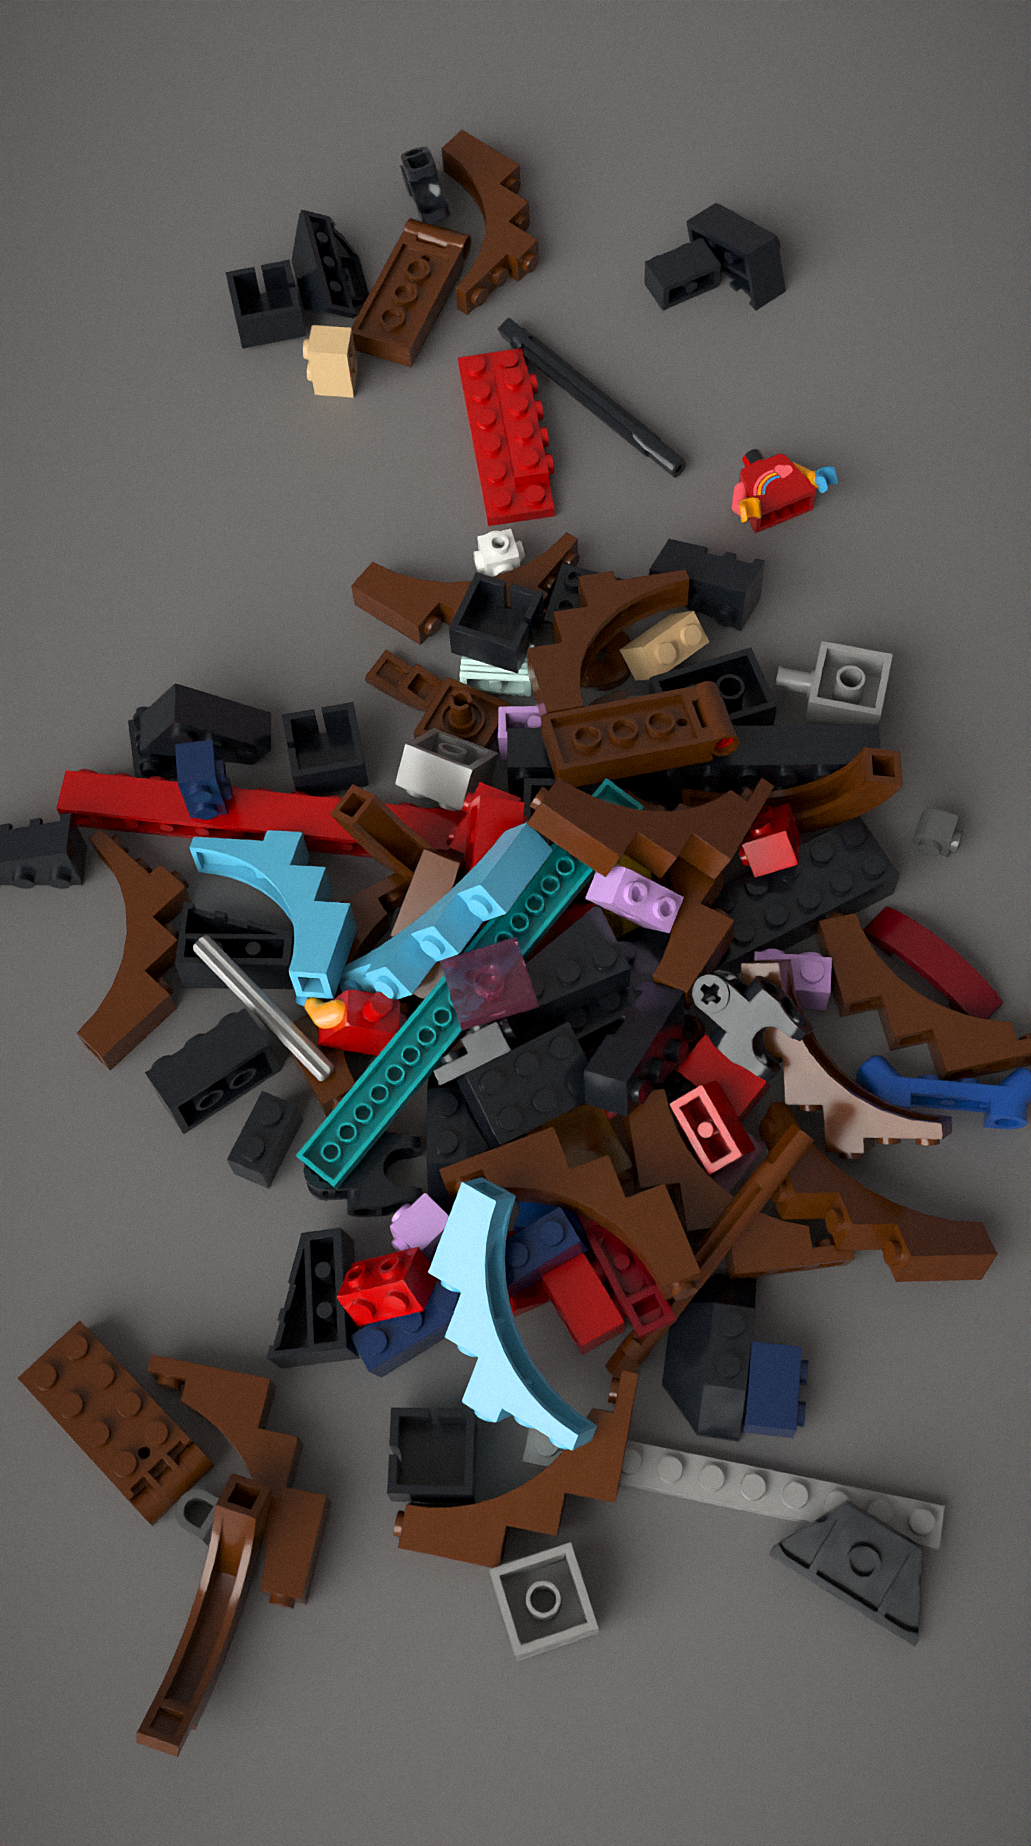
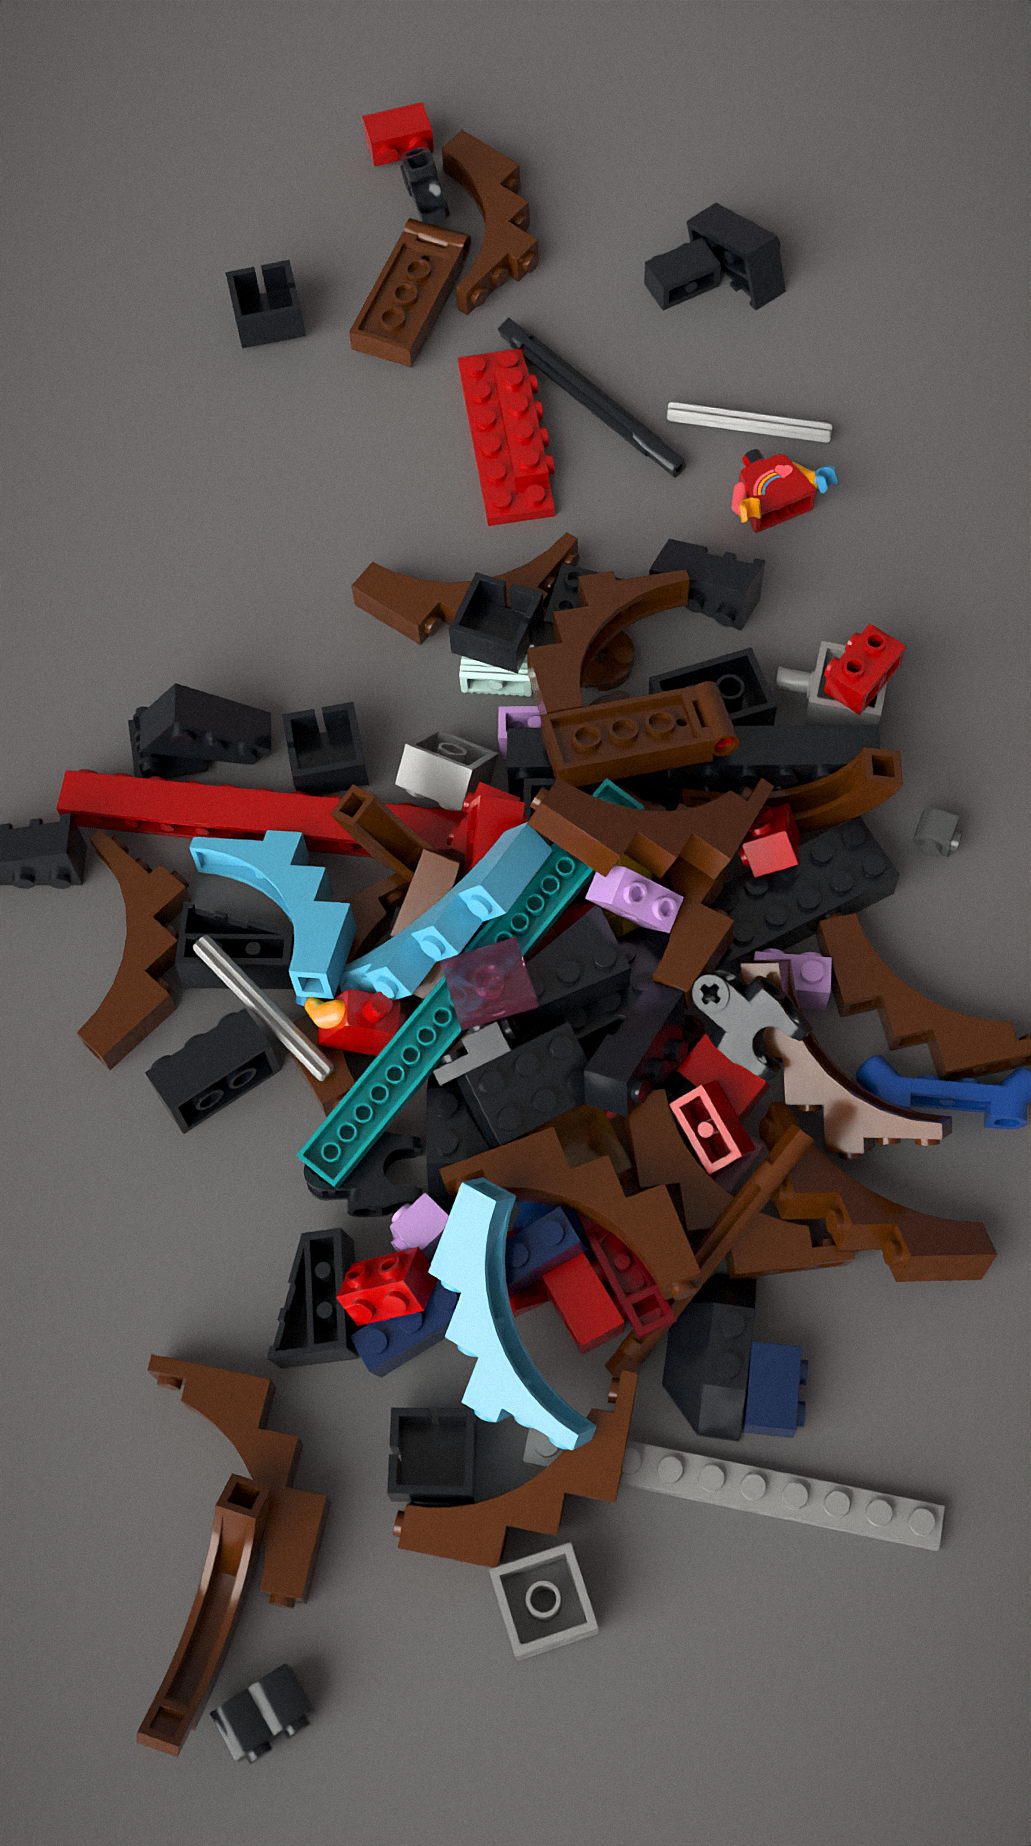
reddish brown hinge [18,1320,215,1526] -> none
dark blue brick [175,740,232,820] -> none
dark grey plate [175,1489,219,1545] -> none
black brick [227,1091,303,1189] -> none
black wedge [291,210,369,319] -> none
tan brick [303,325,358,398] -> none
reddish brown slope [365,650,444,712] -> none
reddish brown plate [414,676,510,749] -> none
white brick [473,529,525,577] -> none
tan brick [620,611,709,681] -> none
black wing [769,1500,923,1646] -> none
dark red slope [863,906,1003,1020] -> none
none -> black brick [210,1664,316,1764]
none -> red brick [362,102,434,166]
none -> axle [667,401,833,443]
none -> red brick [824,623,906,715]

